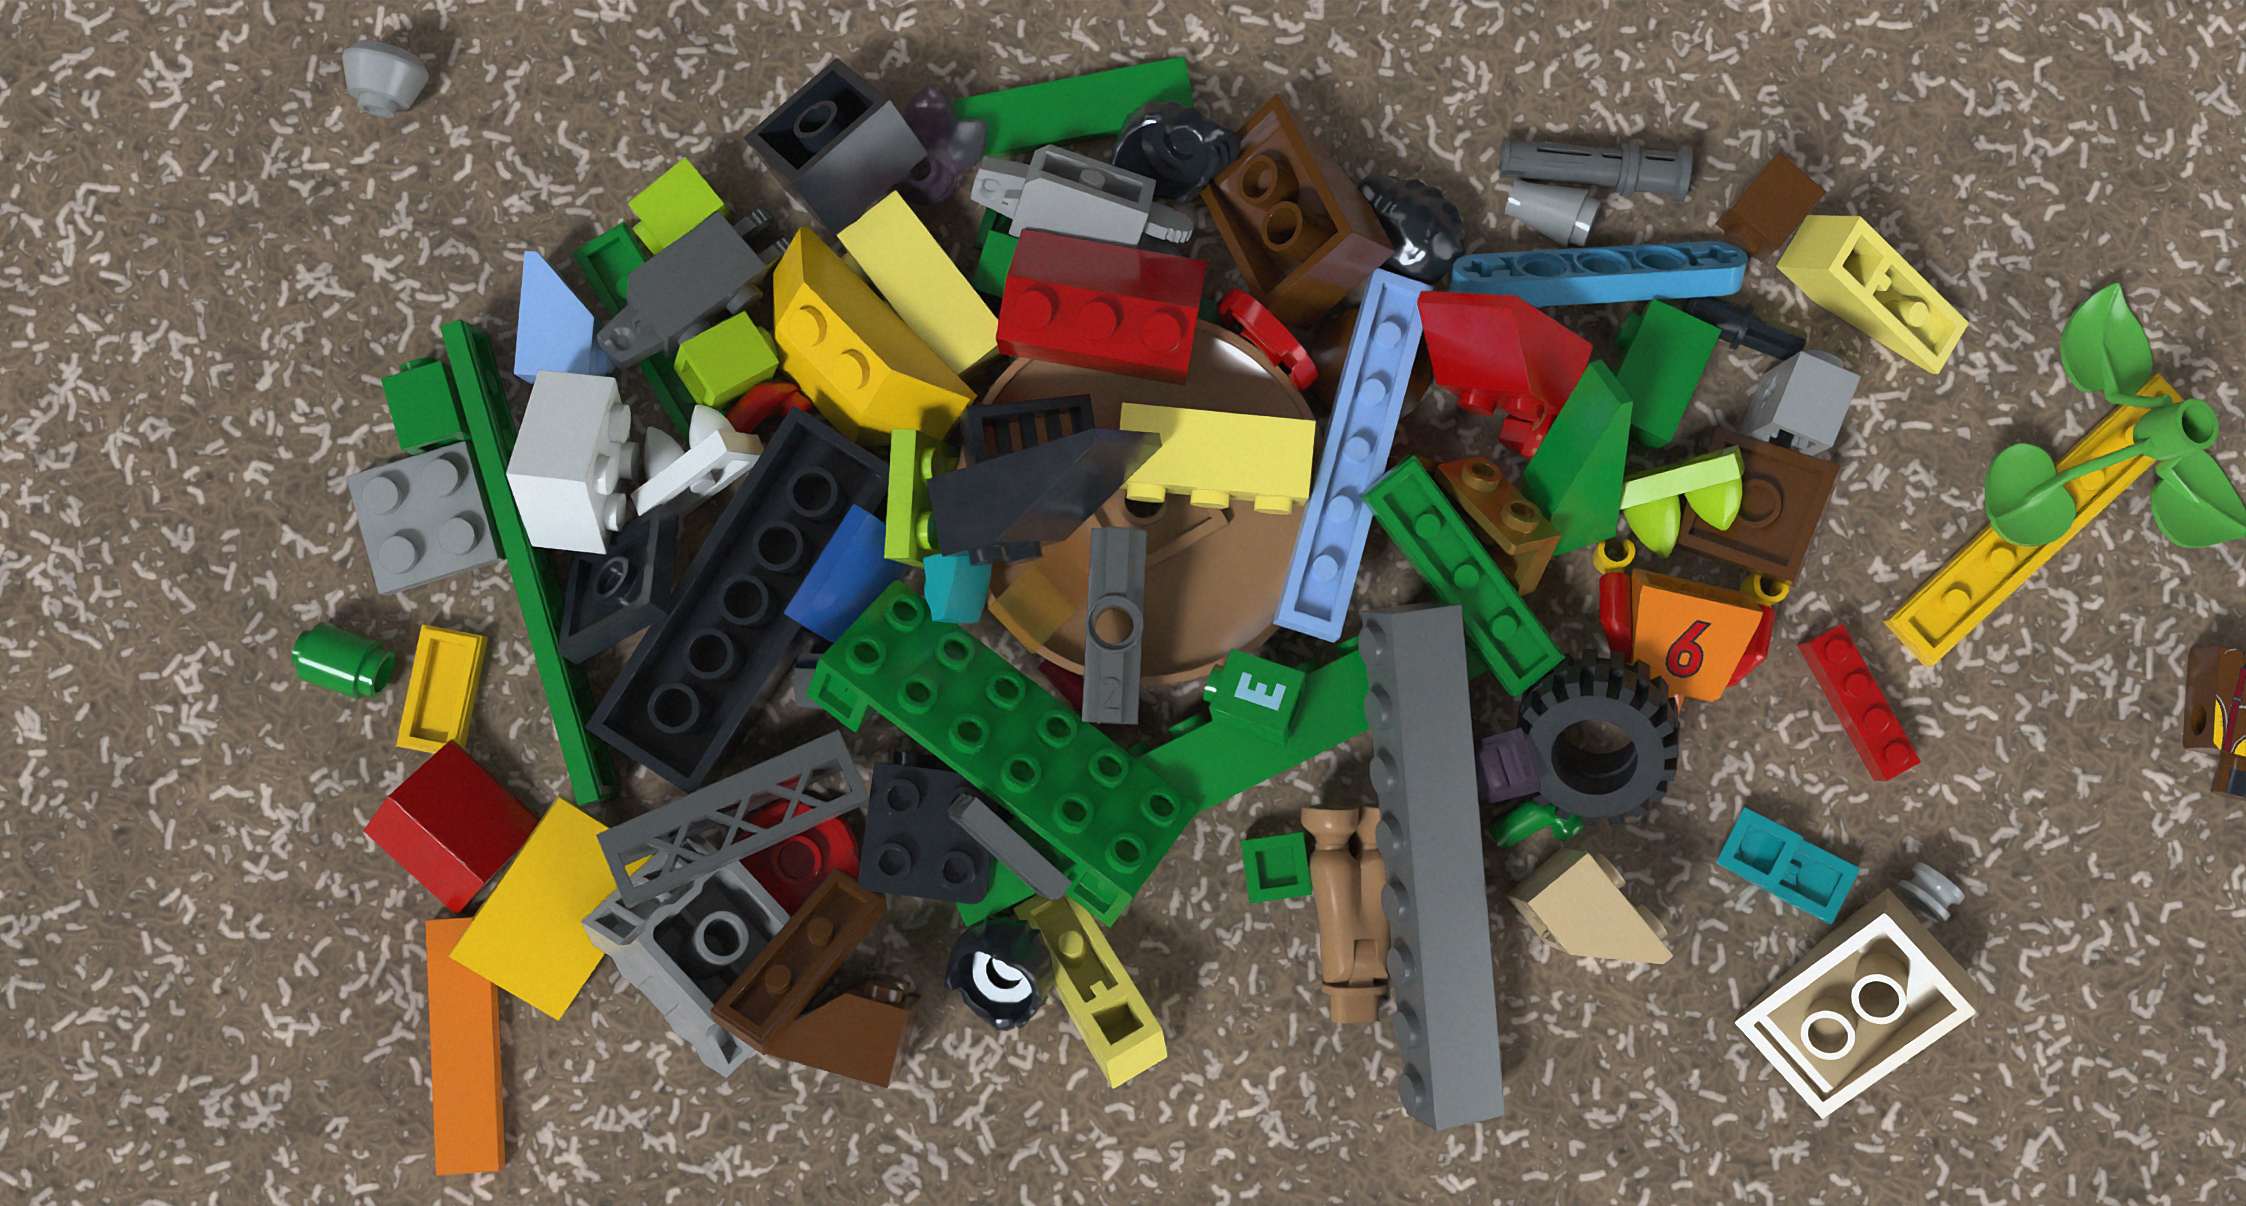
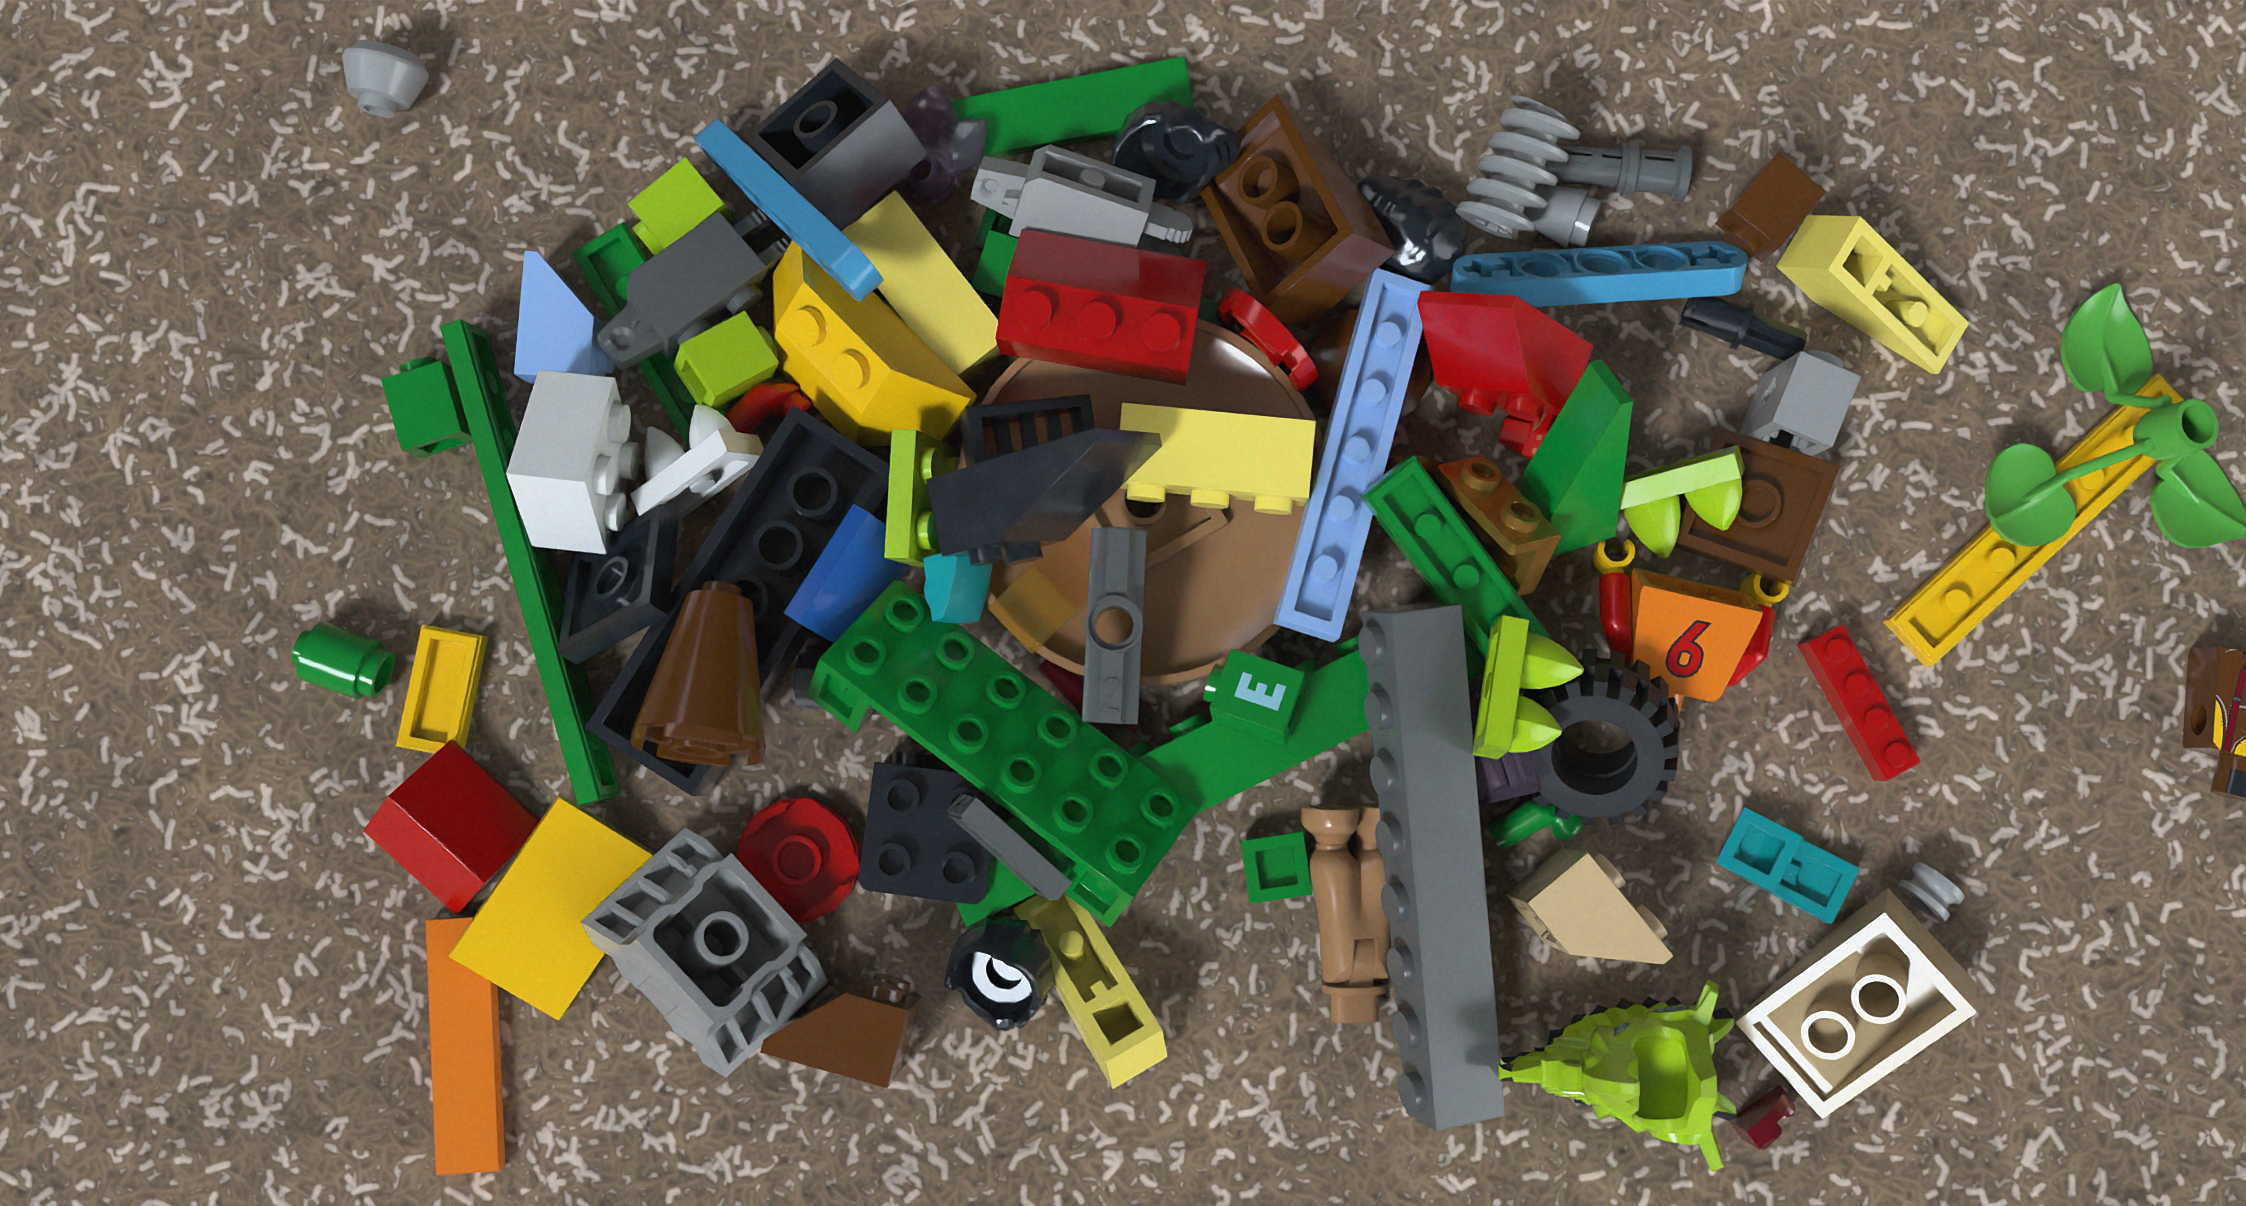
light grey plate [346,441,505,596] -> none
dark grey fence [596,729,870,909] -> none
reddish brown tile [710,867,887,1055] -> none
green brick [1608,298,1722,451] -> none
none -> reddish brown cone [630,581,766,766]
none -> dark azure beam [693,118,884,302]
none -> light grey piece [1455,95,1581,239]
none -> lime tile [1472,615,1584,760]
none -> lime piece [1498,980,1736,1172]
none -> dark red tile [1730,1084,1796,1150]

